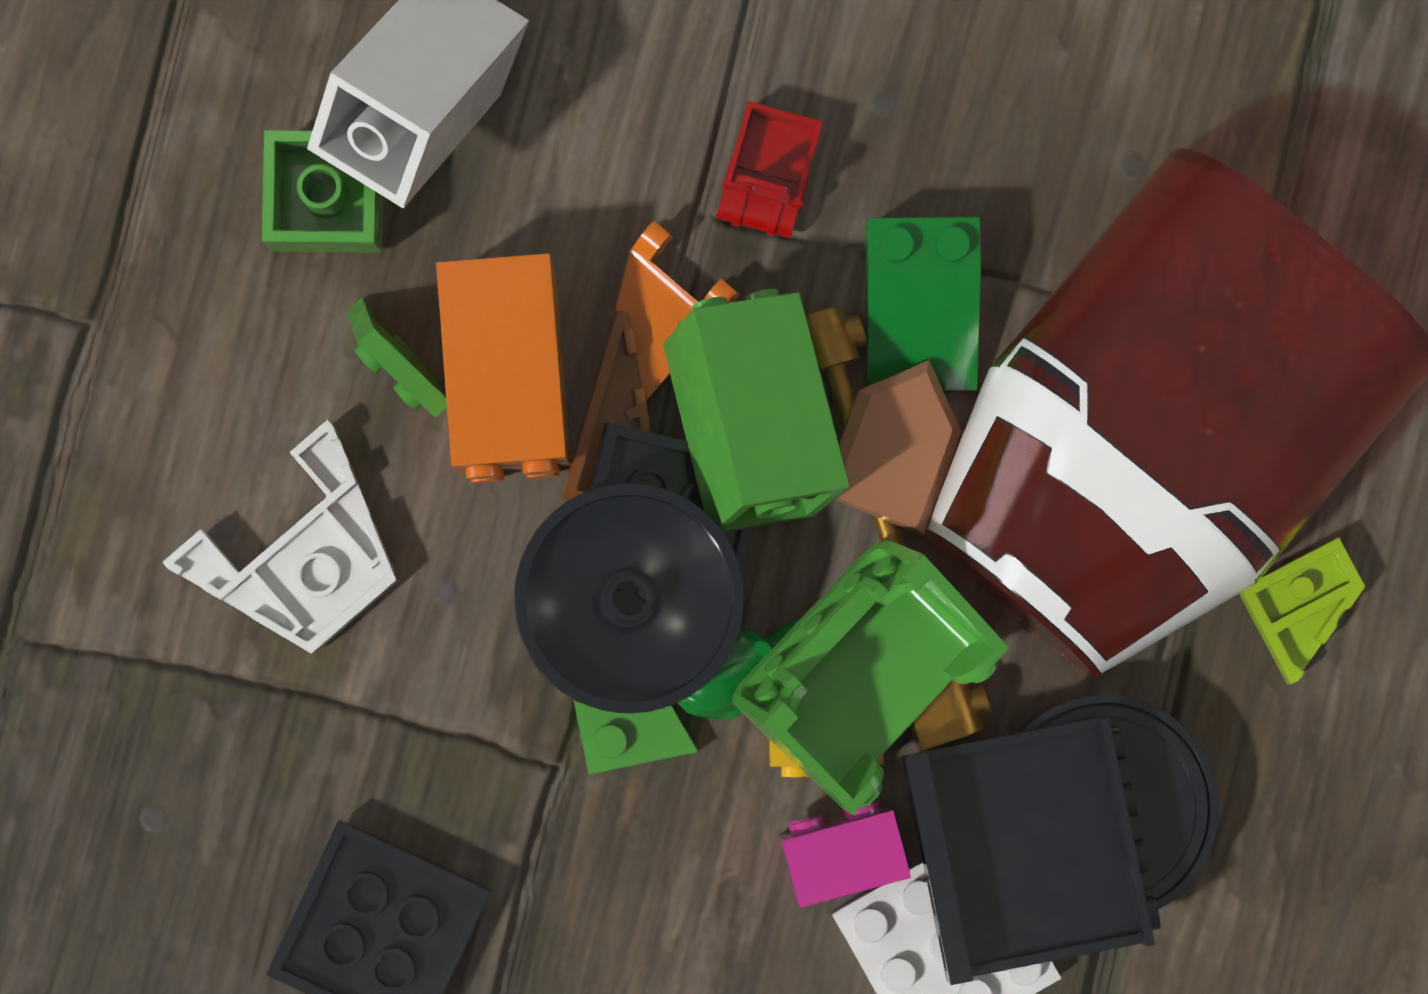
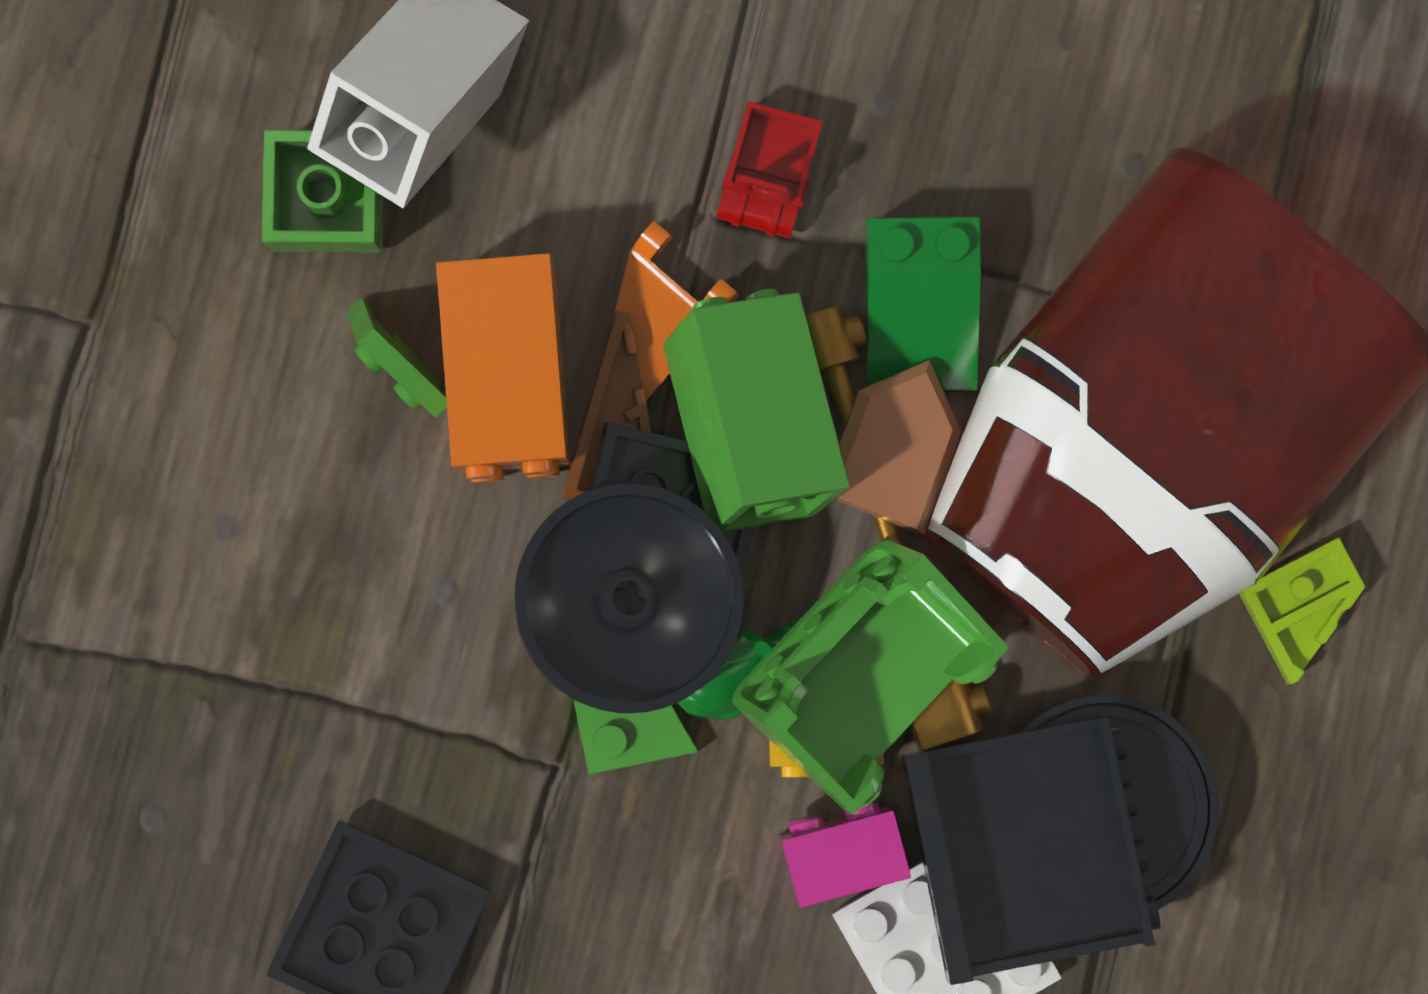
white wing [162,420,399,654] -> none

